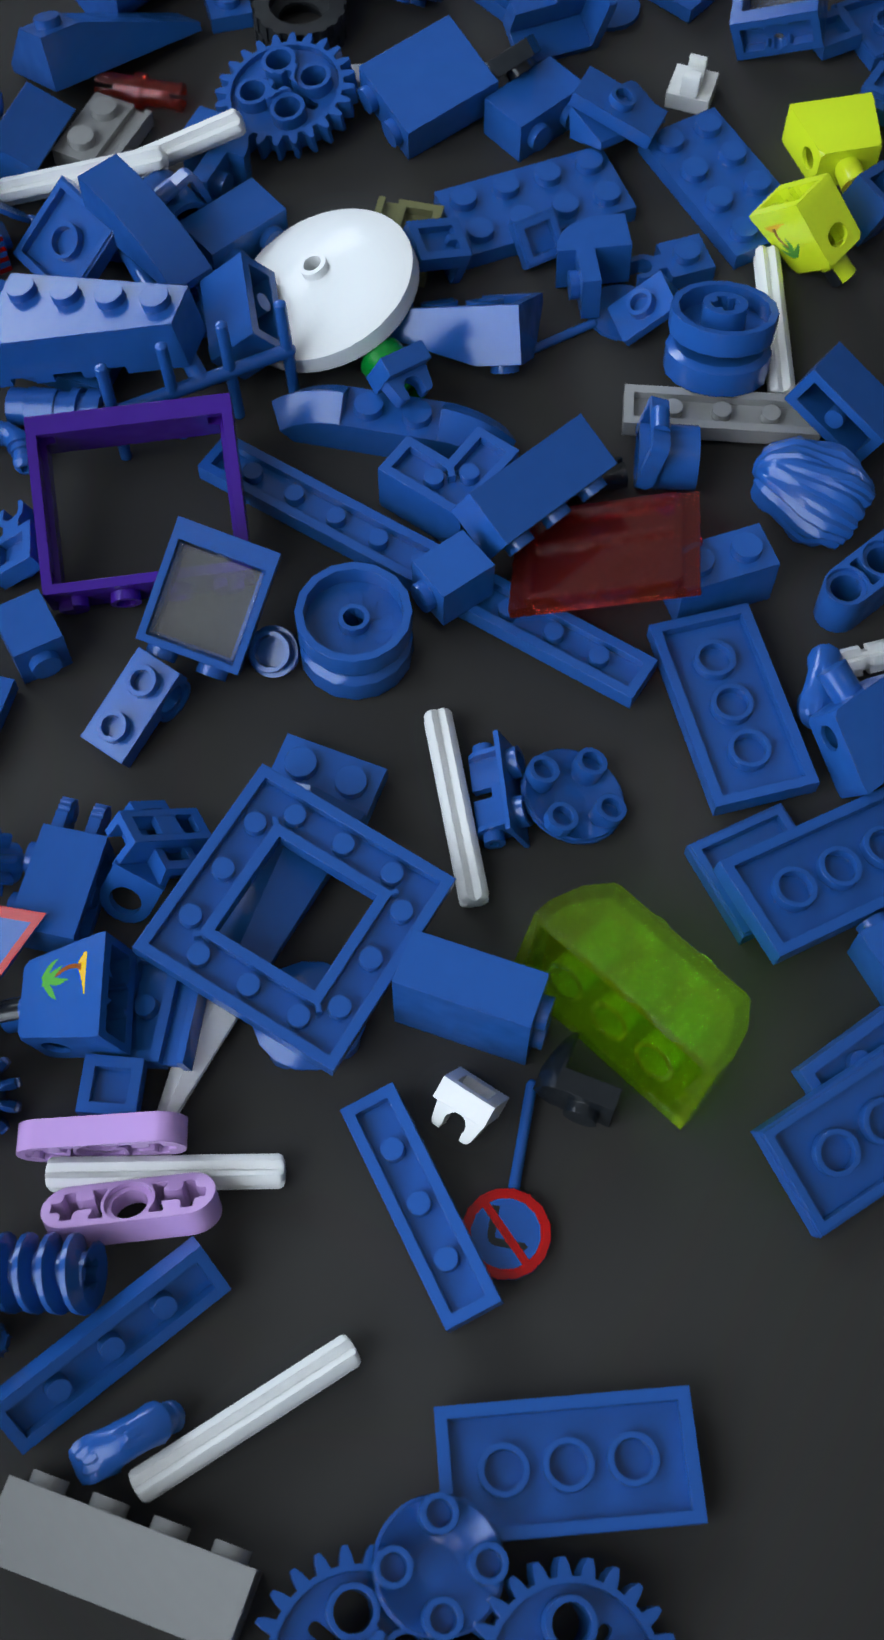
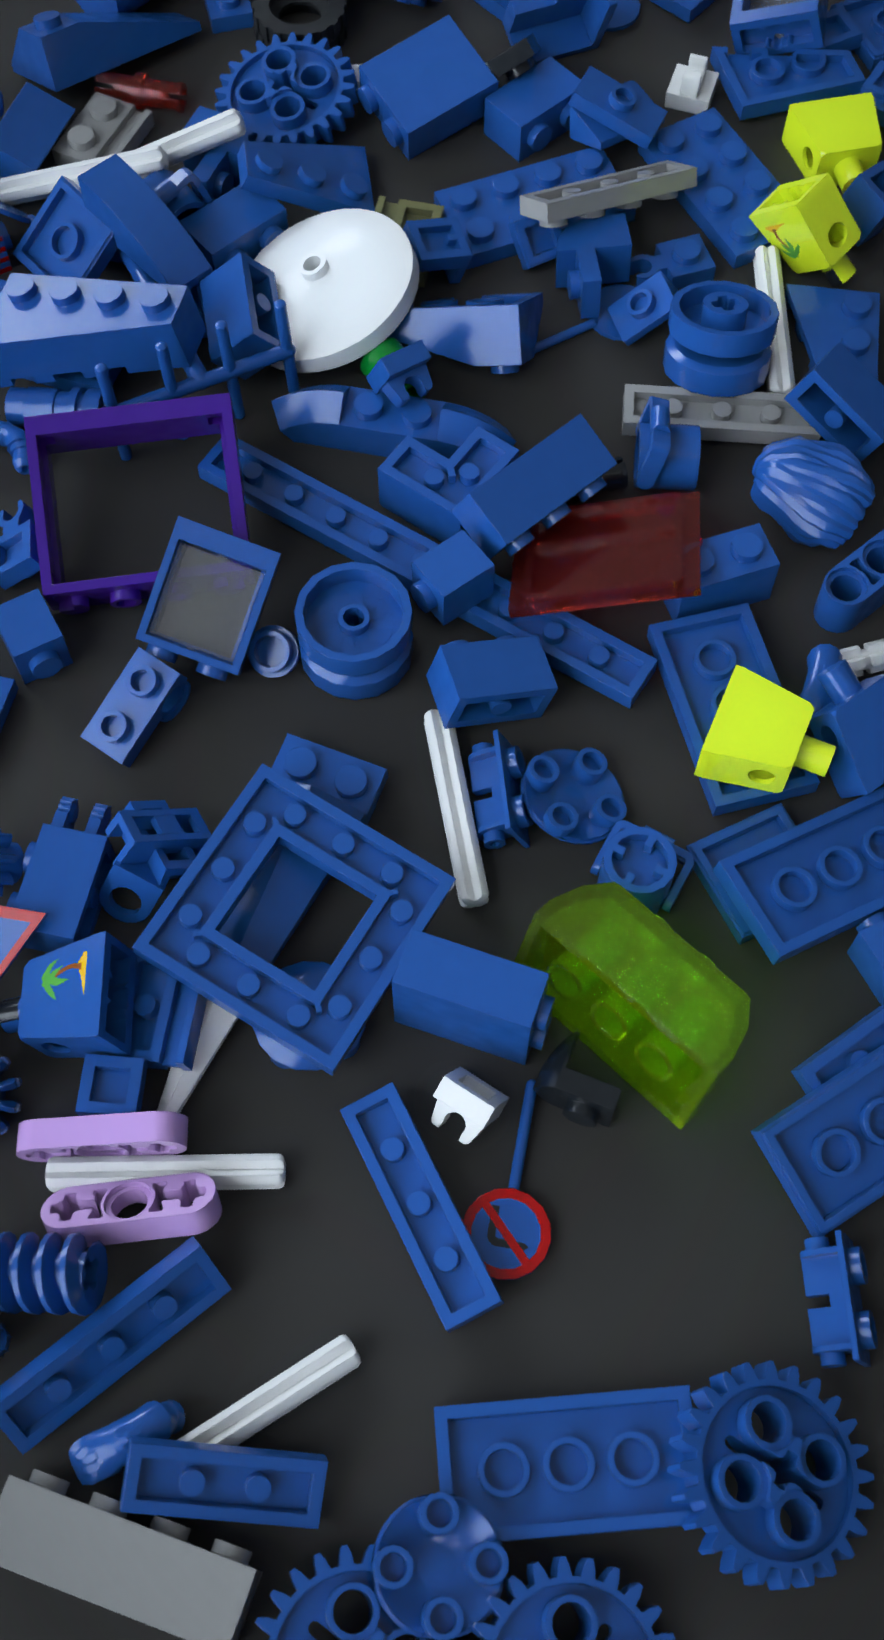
none -> blue plate [119,1436,328,1529]
none -> blue wing [237,141,375,213]
none -> blue brick [426,635,558,729]
none -> light grey plate [519,160,697,228]
none -> blue piece [590,820,694,921]
none -> blue gear [667,1361,875,1591]
none -> neon yellow torso [694,664,836,793]
none -> blue wing [710,46,866,121]
none -> blue wing [784,284,880,380]
none -> blue hinge [799,1230,878,1368]

